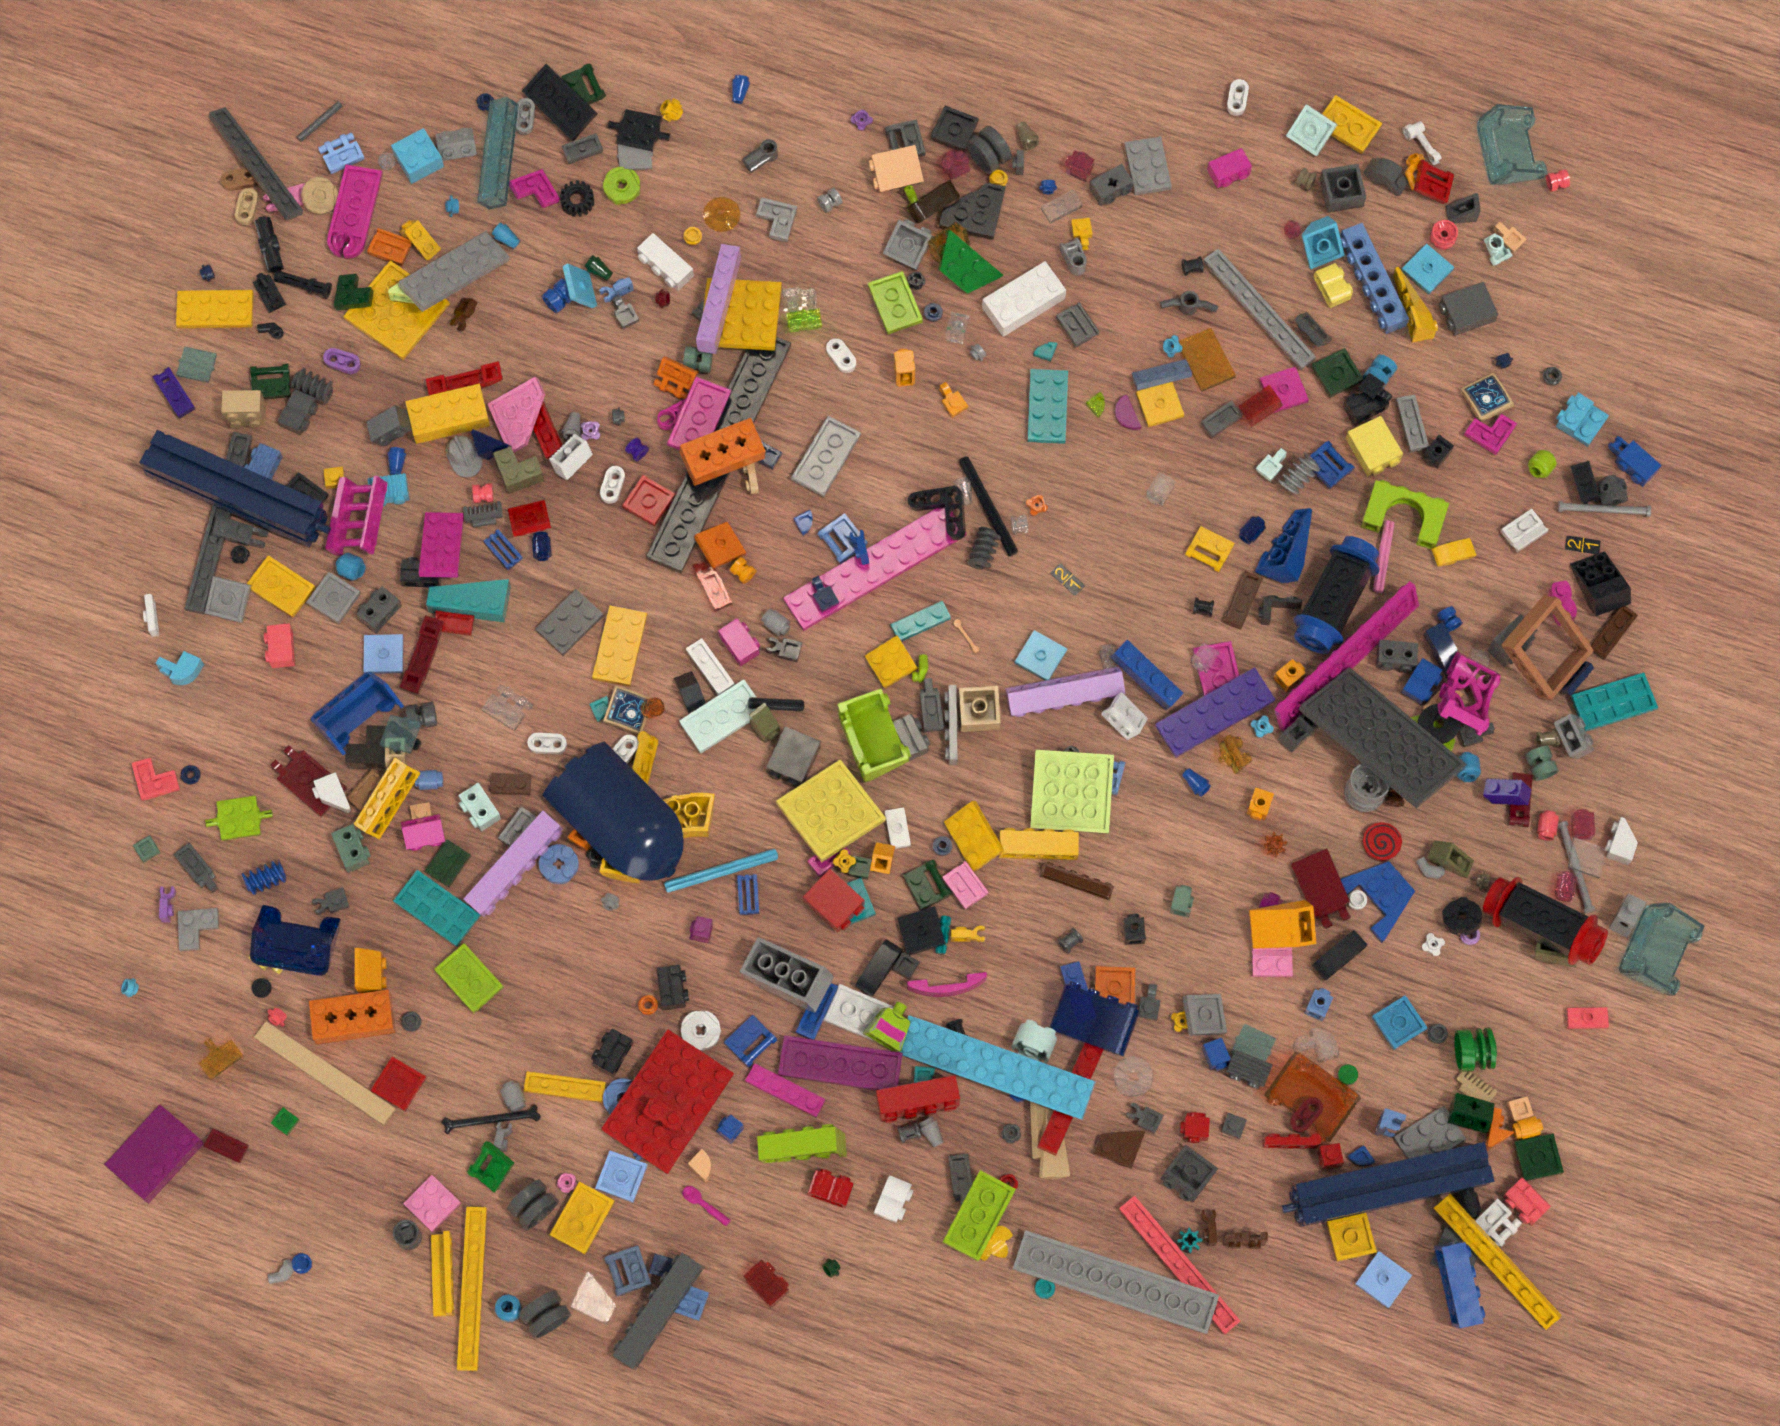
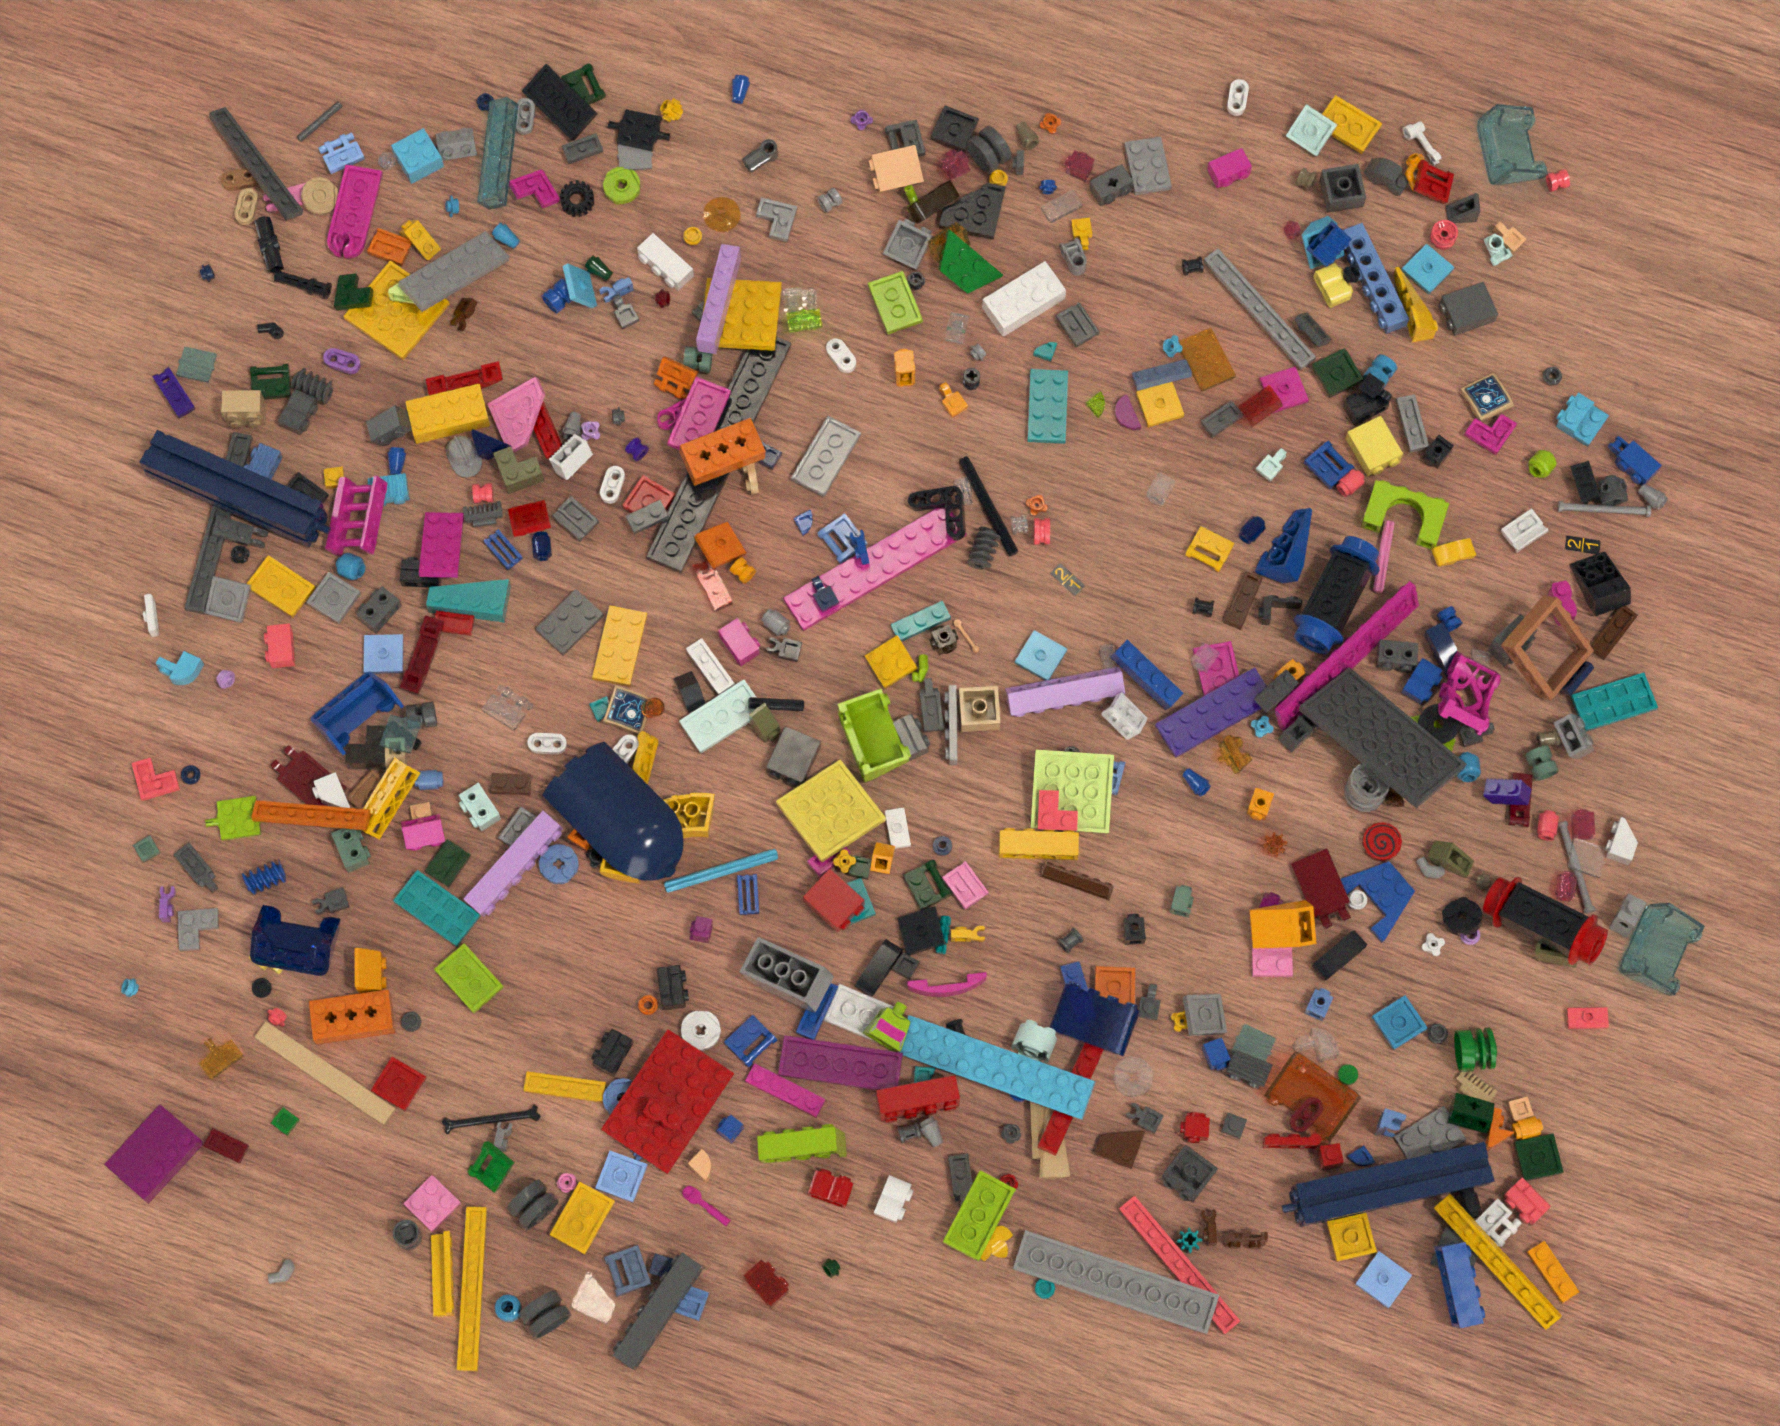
yellow plate [176,290,254,328] -> none
black hinge [253,273,286,313] -> none
blue plate [291,1253,312,1274] -> none
light grey brick [500,1081,526,1112] -> none
light grey plate [601,893,620,911] -> none
plate [924,303,943,322] -> none
yellow plate [944,801,1004,872] -> none
dark grey piece [1160,291,1219,315] -> none
light grey piece [1278,452,1320,494] -> none
dark blue plate [1495,353,1513,369] -> none
none -> lavender plate [217,670,235,689]
none -> orange plate [251,800,371,830]
none -> dark grey plate [552,496,599,542]
none -> plate [626,500,669,535]
none -> dark brown brick [929,625,959,656]
none -> black bush [963,368,980,391]
none -> coral wheel [1034,518,1050,545]
none -> coral plate [1038,790,1078,831]
none -> orange plate [1040,113,1061,134]
none -> dark grey brick [1254,670,1298,712]
none -> blue brick [1306,221,1351,267]
none -> coral brick [1336,469,1365,497]
none -> black plate [1343,265,1360,283]
none -> light orange plate [1527,1241,1579,1304]
none -> light grey cone [1638,484,1668,510]

